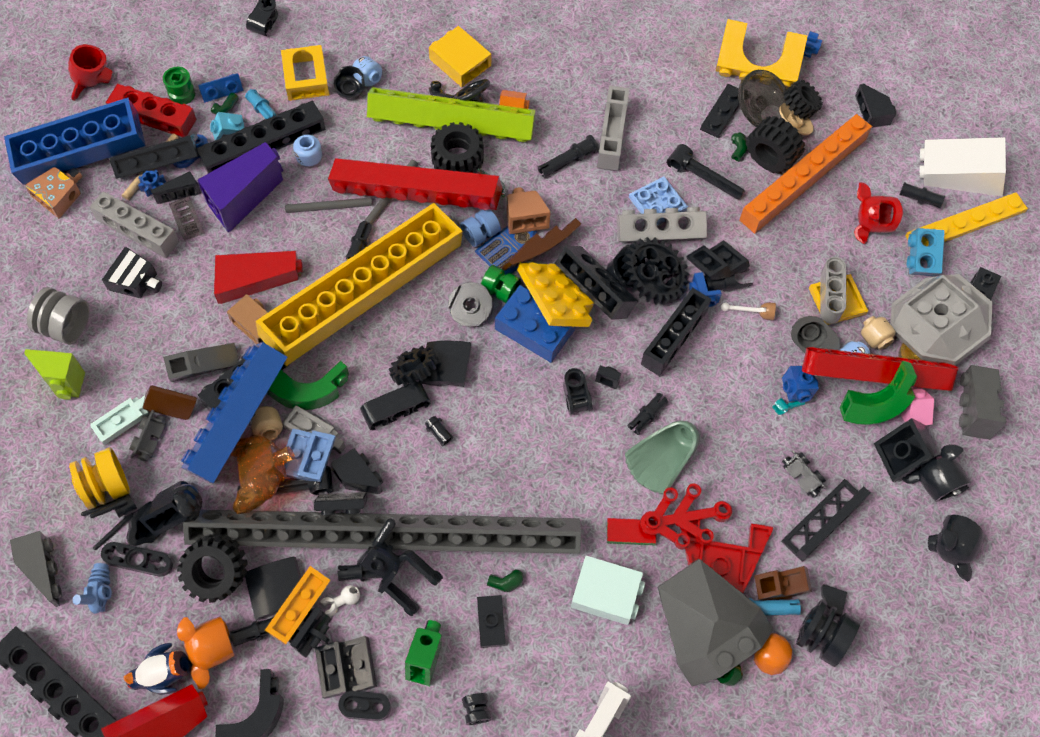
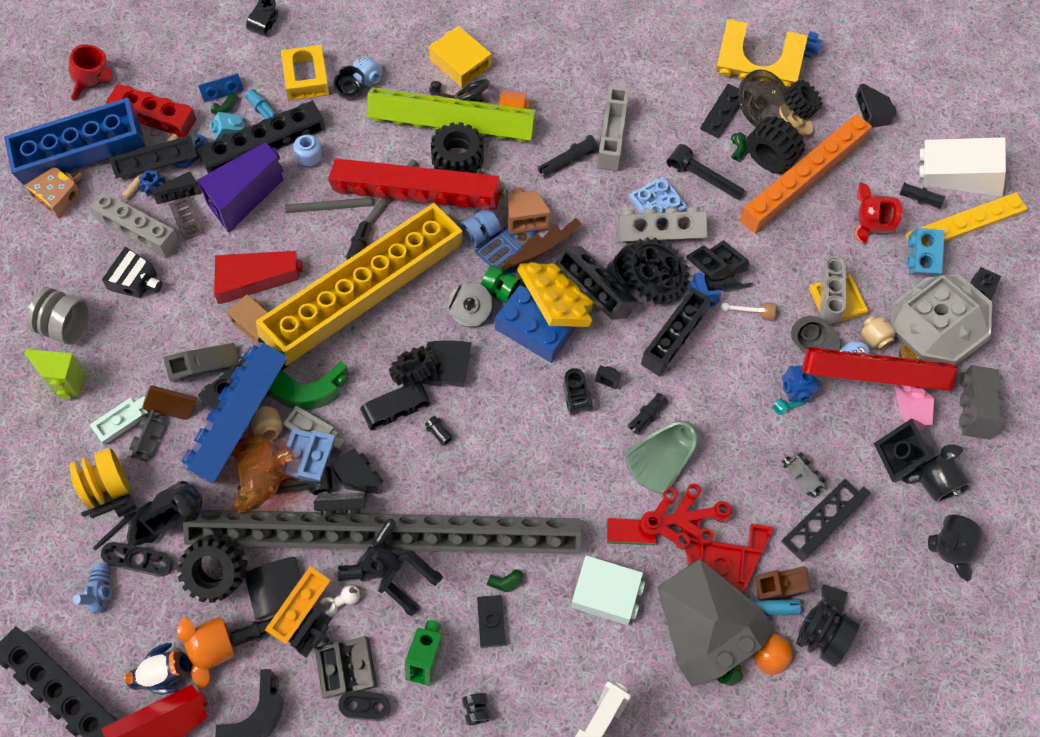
dark grey slope [10,531,62,607] -> none
green wheel [163,66,195,104] -> none
green arch [839,361,917,425] -> none

